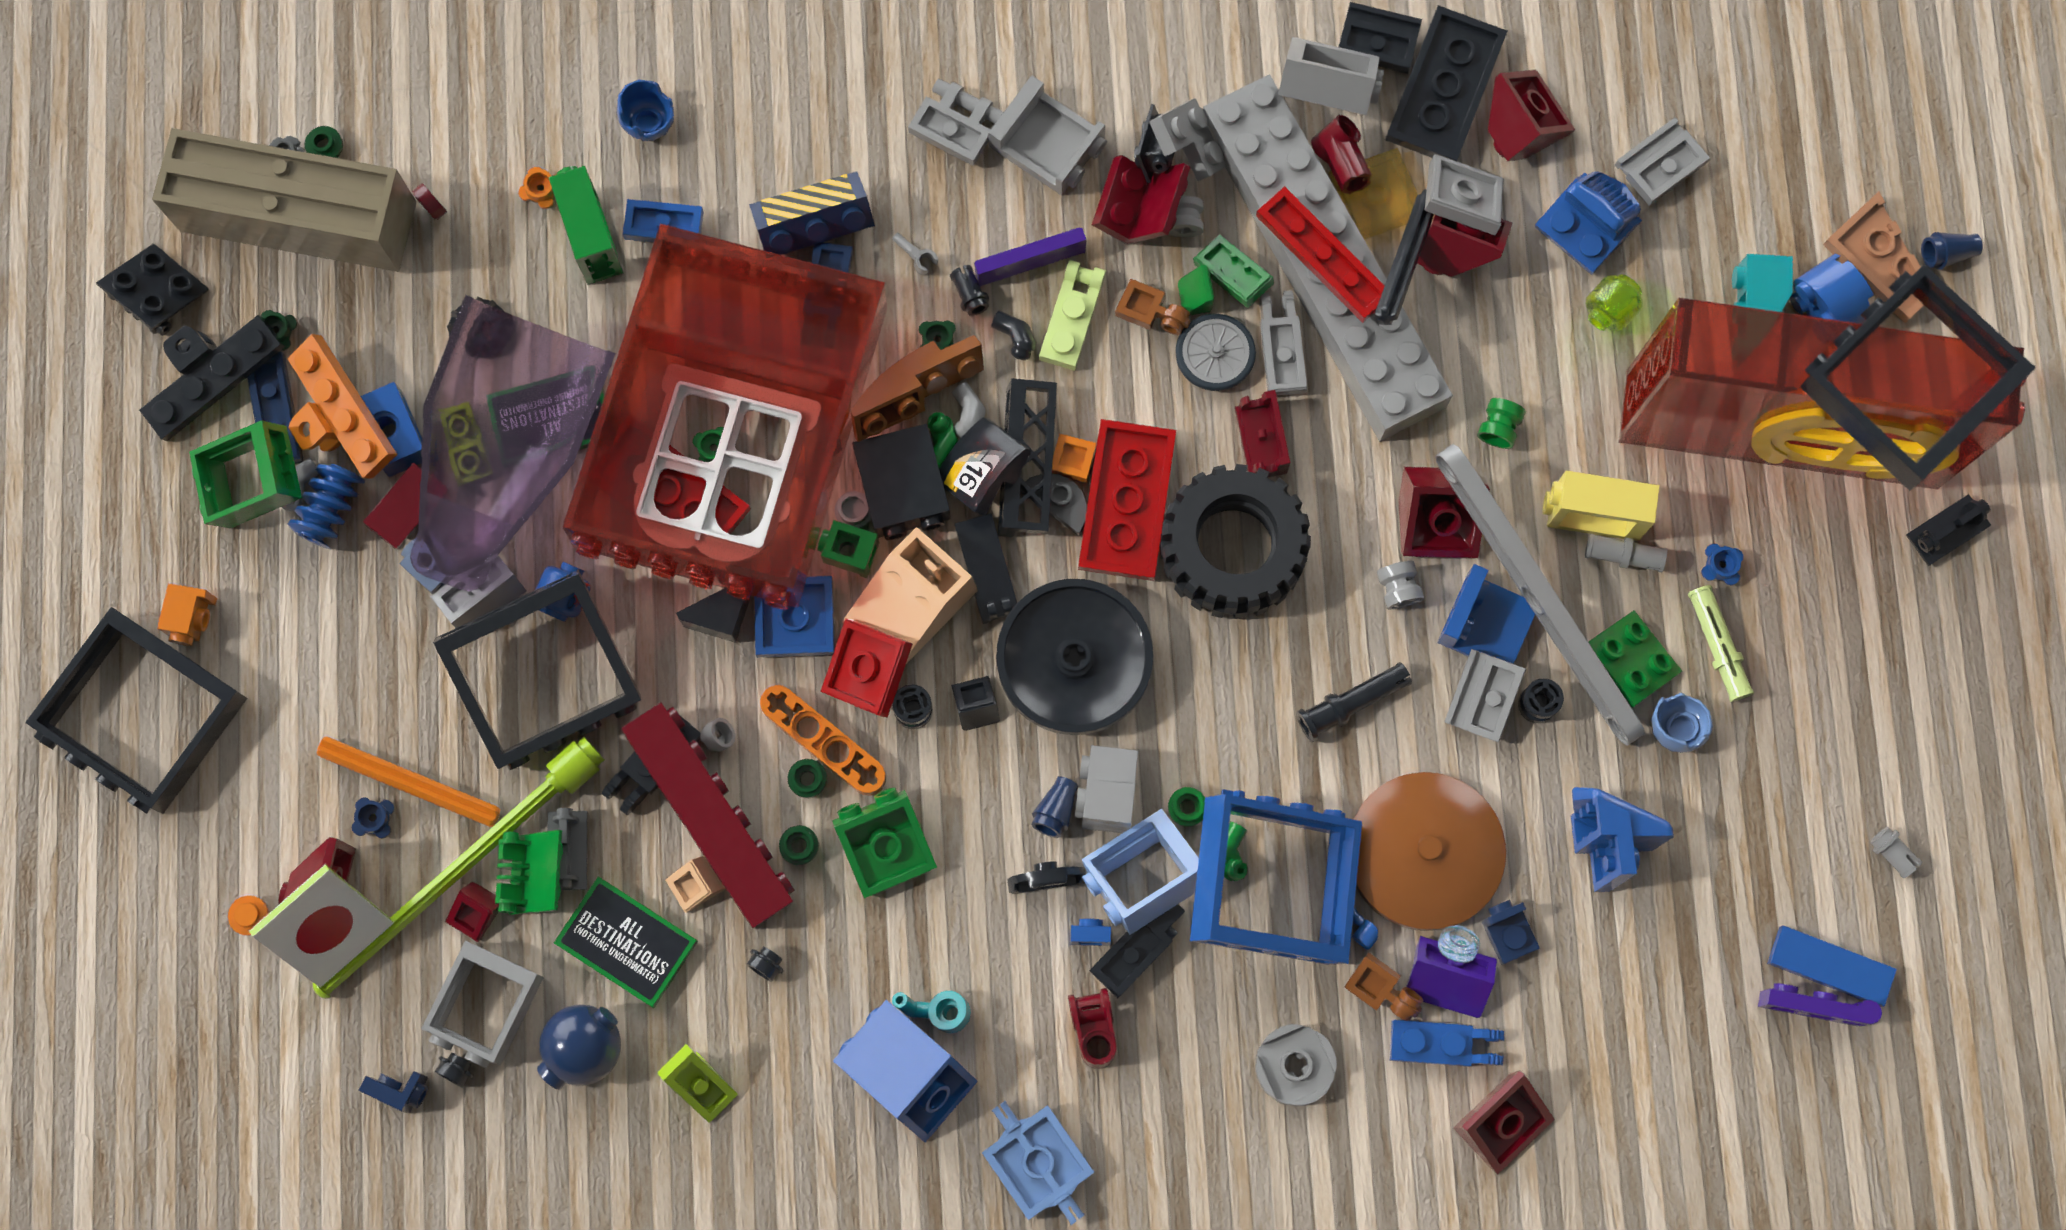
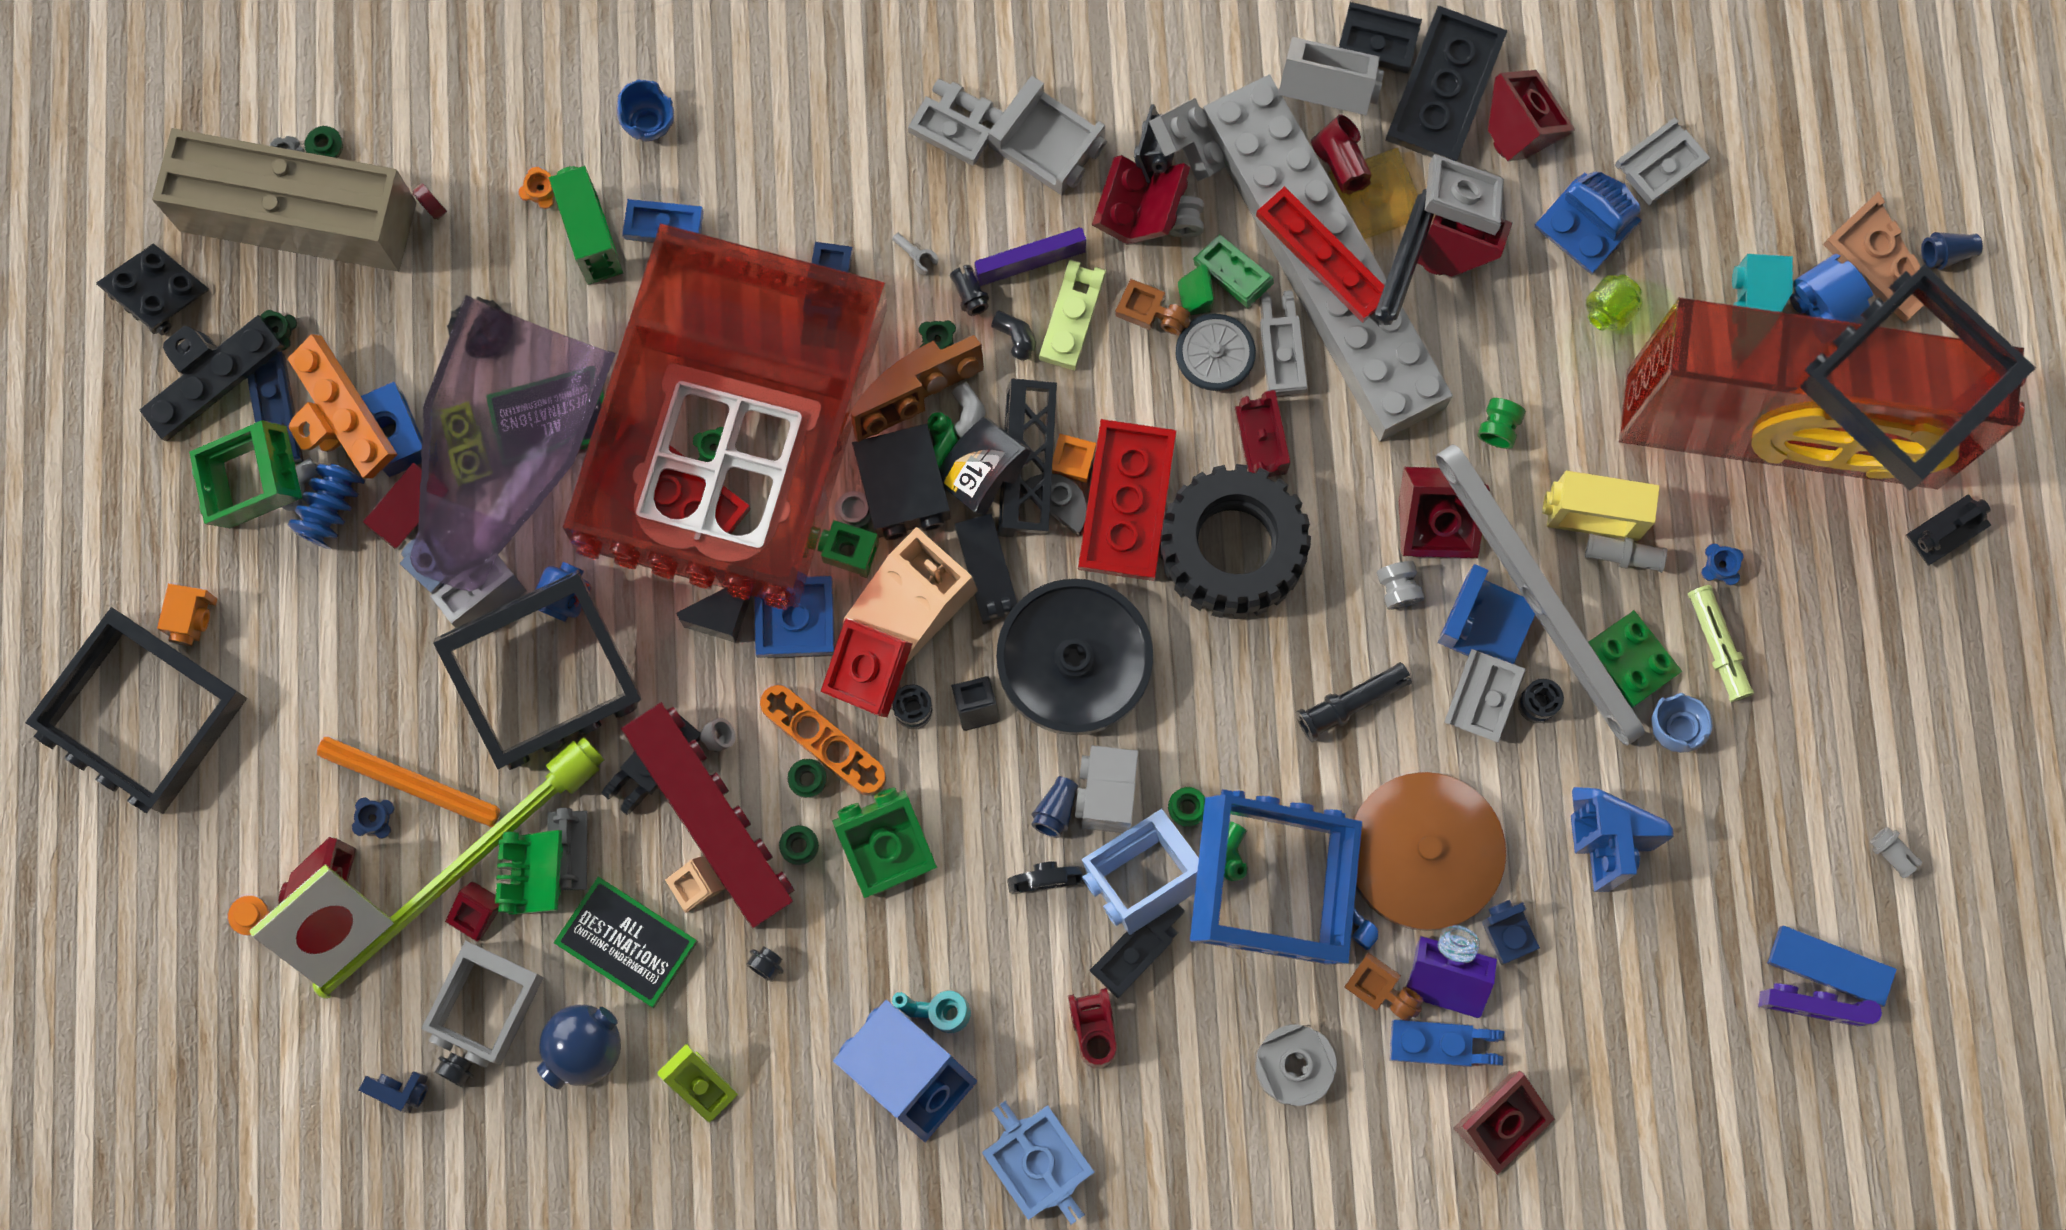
dark blue brick [749,171,875,259] -> none
blue plate [1070,919,1111,946] -> none

